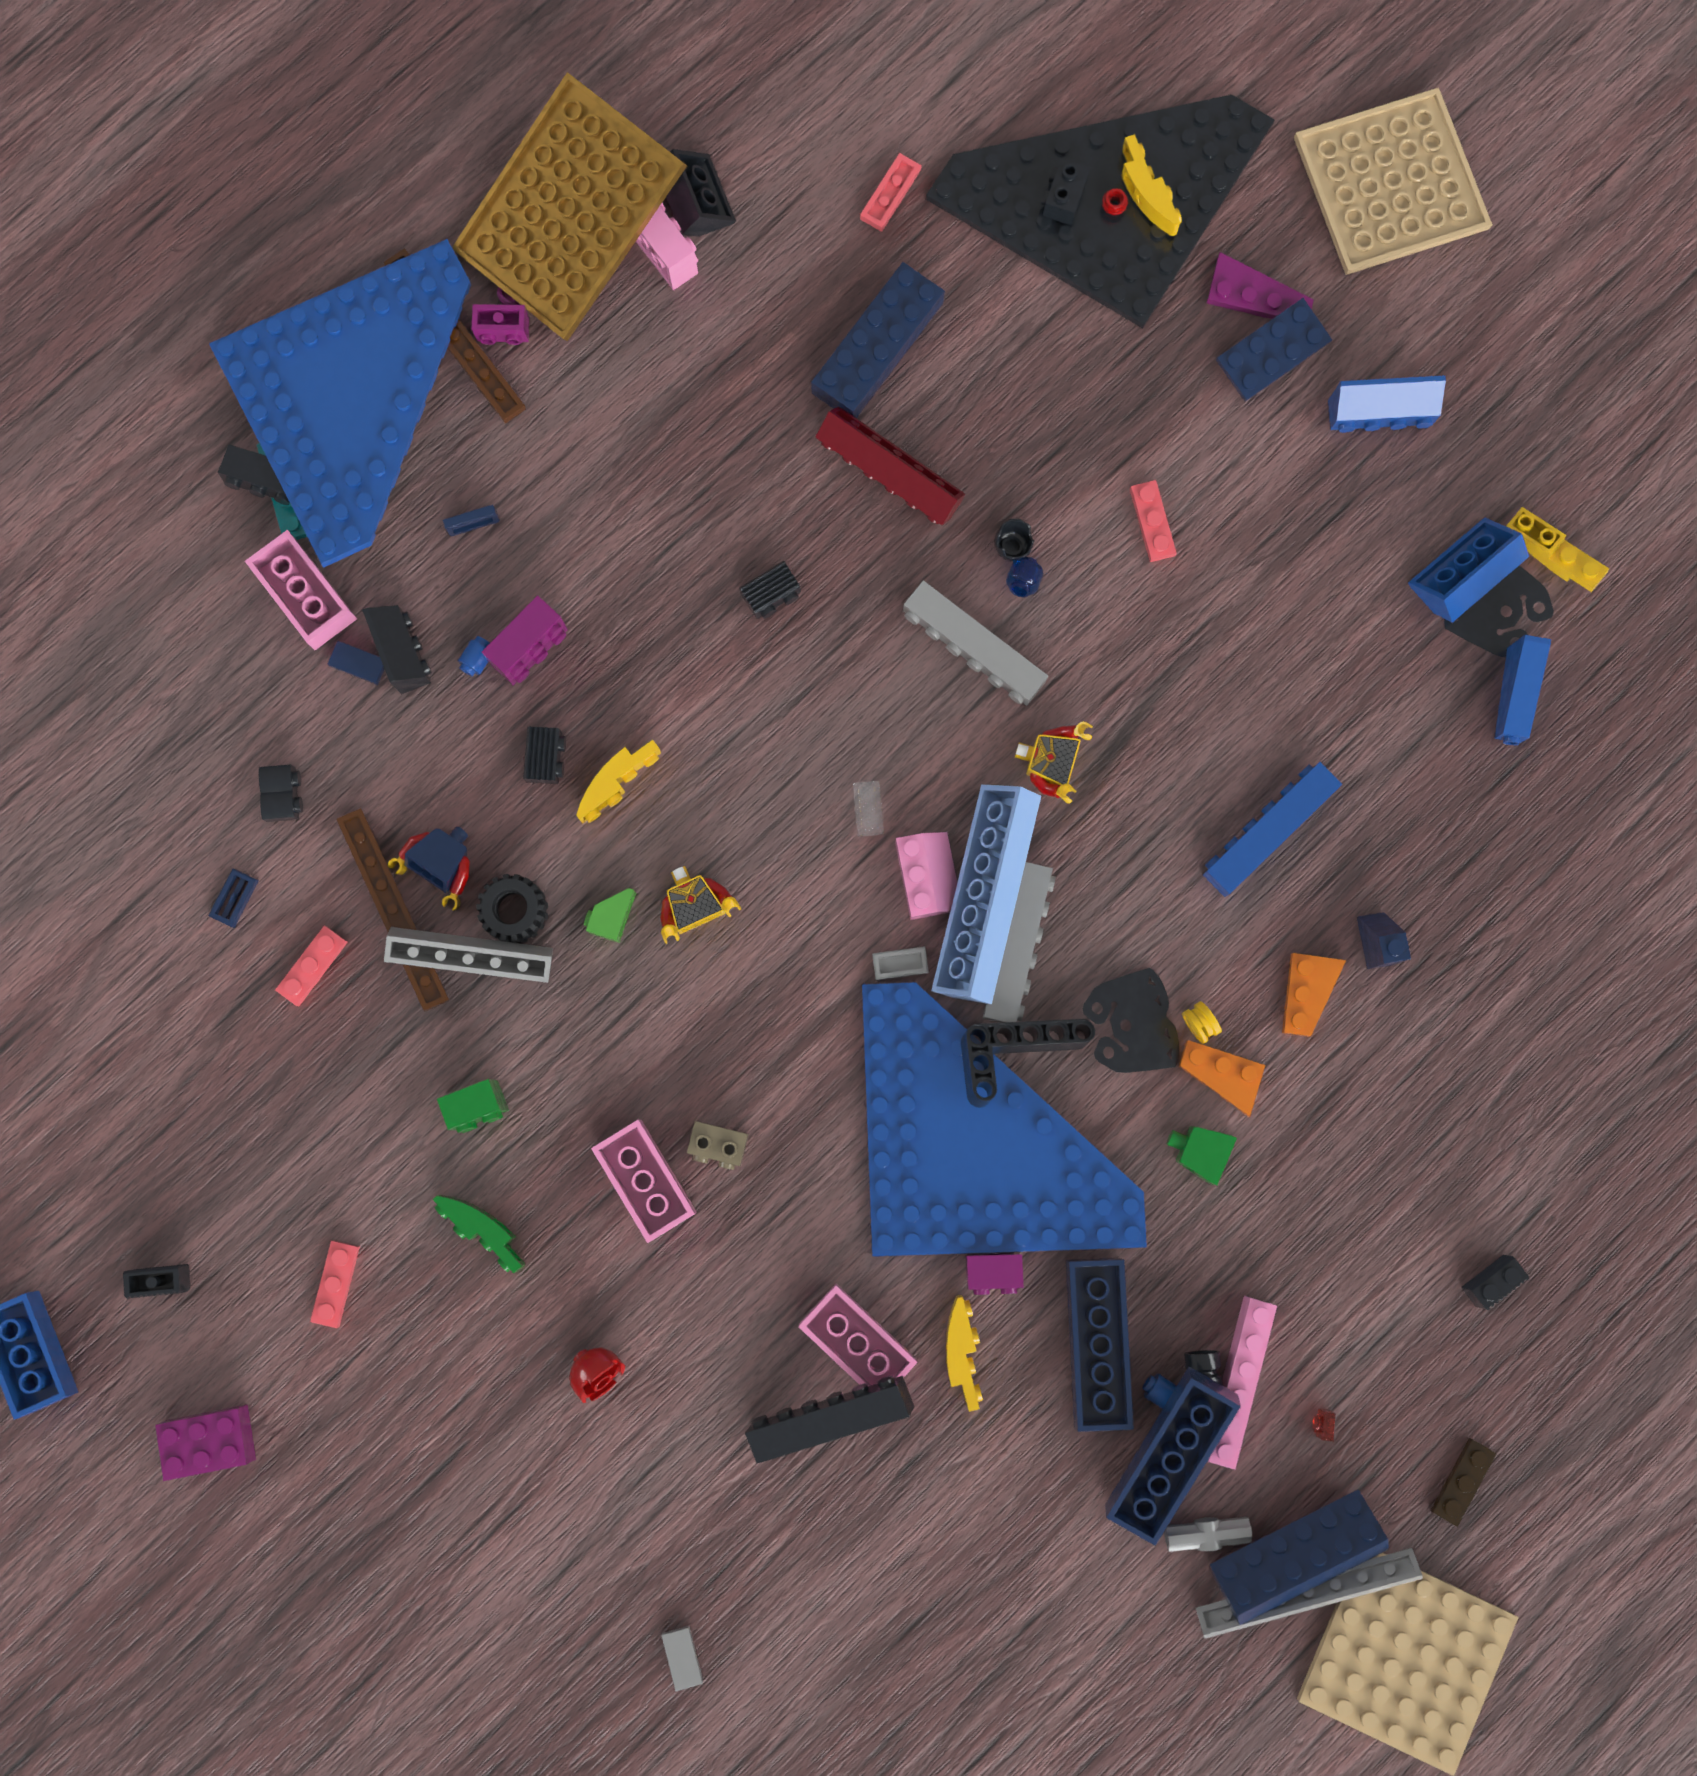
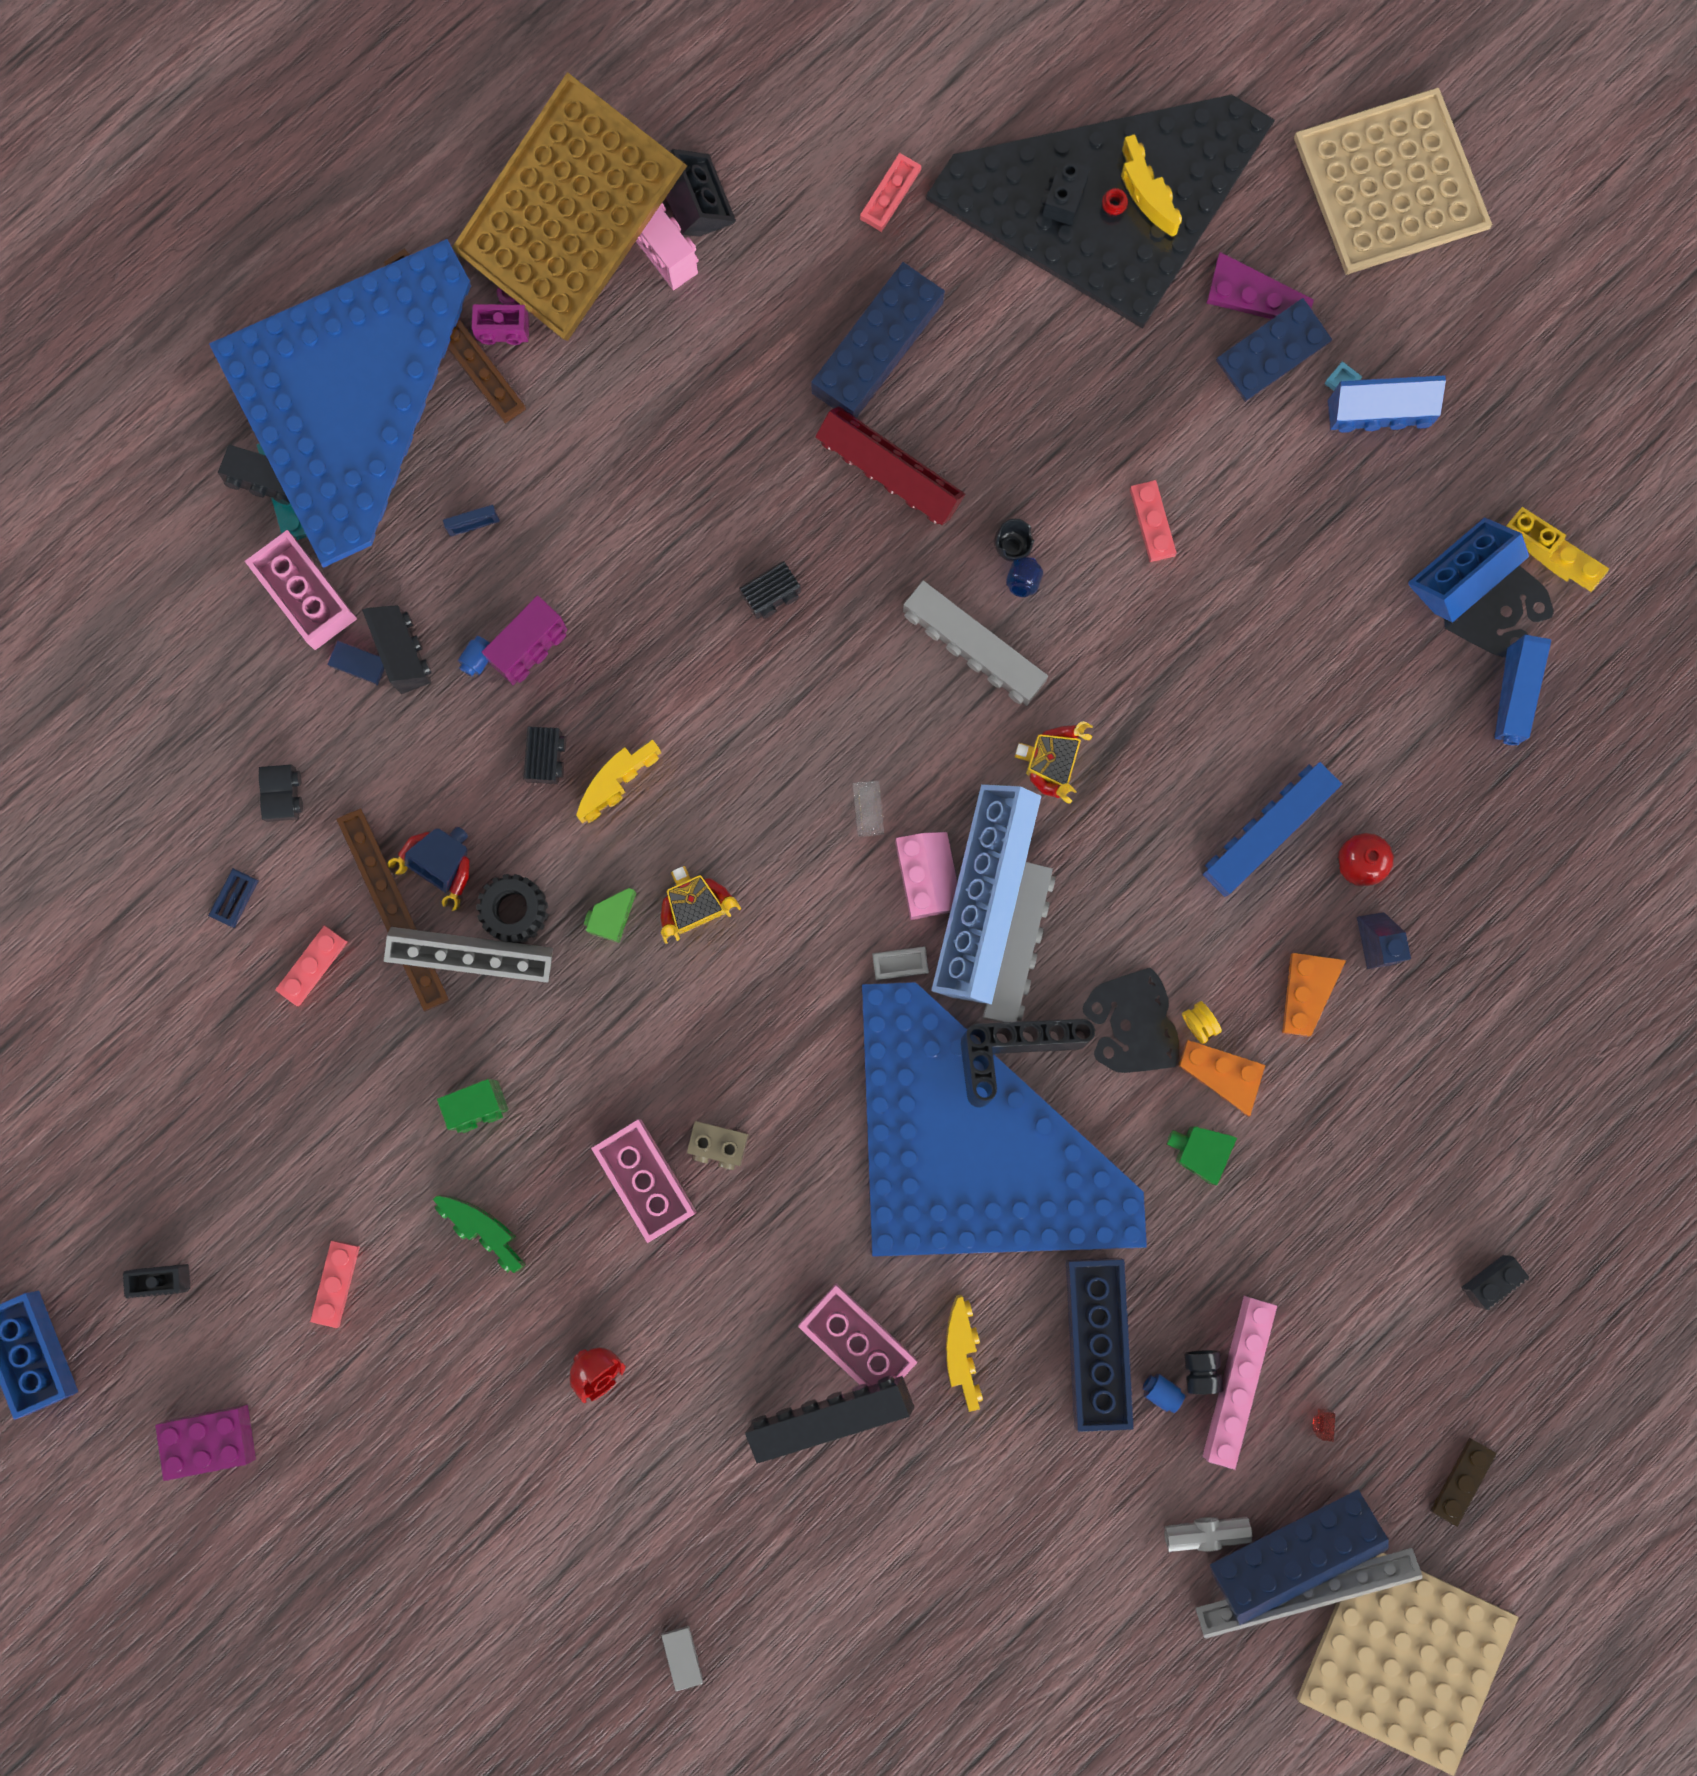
magenta brick [966,1254,1024,1295] -> none
dark blue brick [1105,1367,1241,1546] -> none
none -> medium azure tile [1324,362,1362,391]
none -> red cylinder [1338,833,1394,886]

